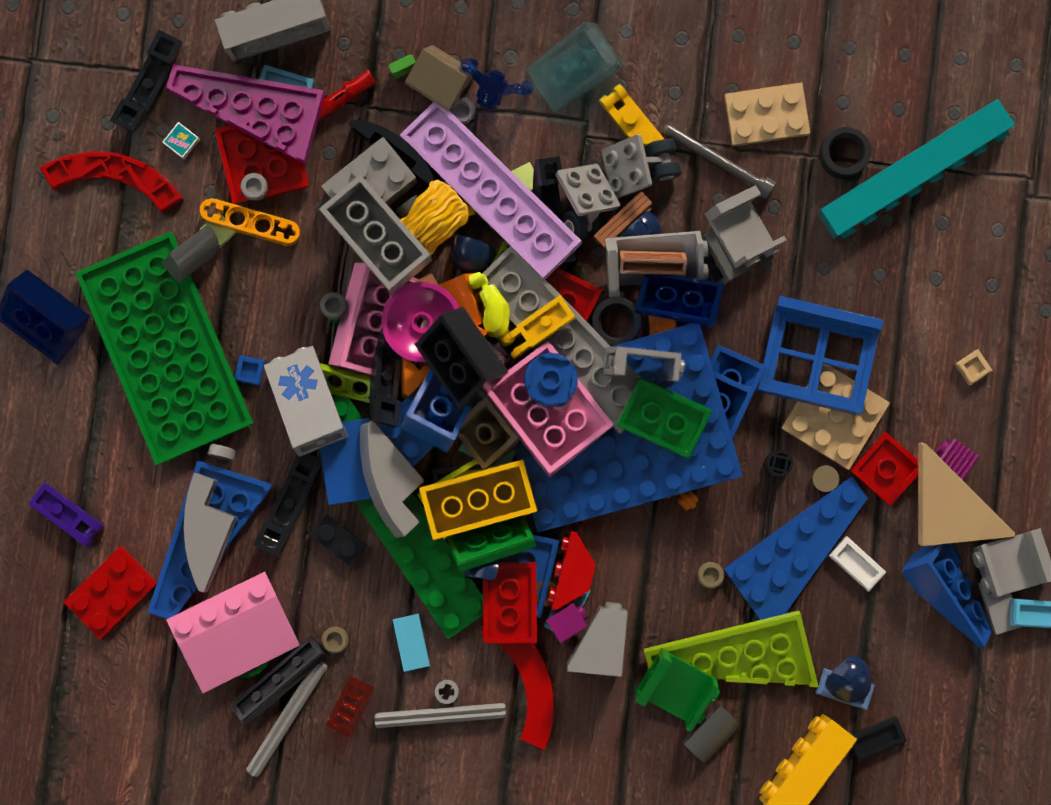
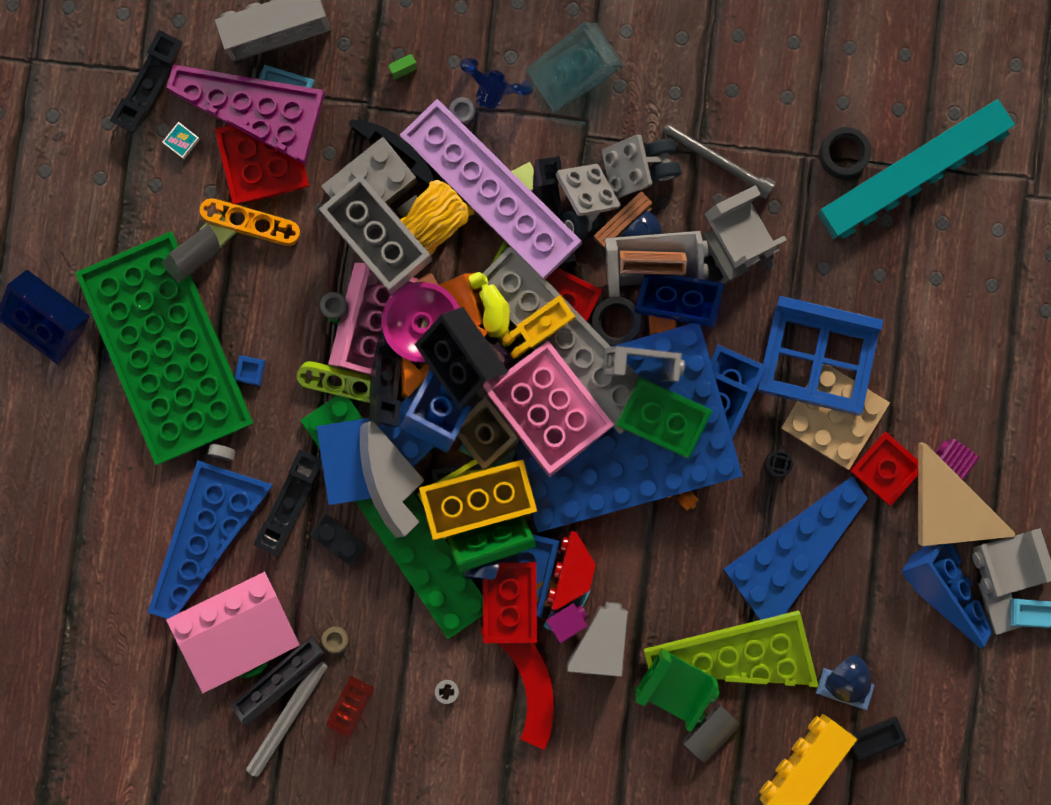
dark purple plate [28,482,105,547] -> none
red tile [39,151,184,214] -> none
red plate [63,546,157,640] -> none
light grey slope [184,473,238,593] -> none
light grey tile [241,173,268,201] -> none
light grey panel [264,346,349,457] -> none
red pin [318,69,377,122] -> none
light grey axle [374,703,506,728] -> none
medium azure tile [393,613,430,672] -> none
dark tan slope [405,45,476,111] -> none
dark blue helmet [451,235,497,273] -> none
blue tile [524,353,578,407] -> none
yellow plate [599,84,664,146] -> none
dark tan tile [697,562,724,589] -> none
tan plate [724,82,810,147] -> none
dark tan tile [811,466,839,492] -> none
white tile [828,536,886,592] -> none
tan tile [954,349,993,386] -> none

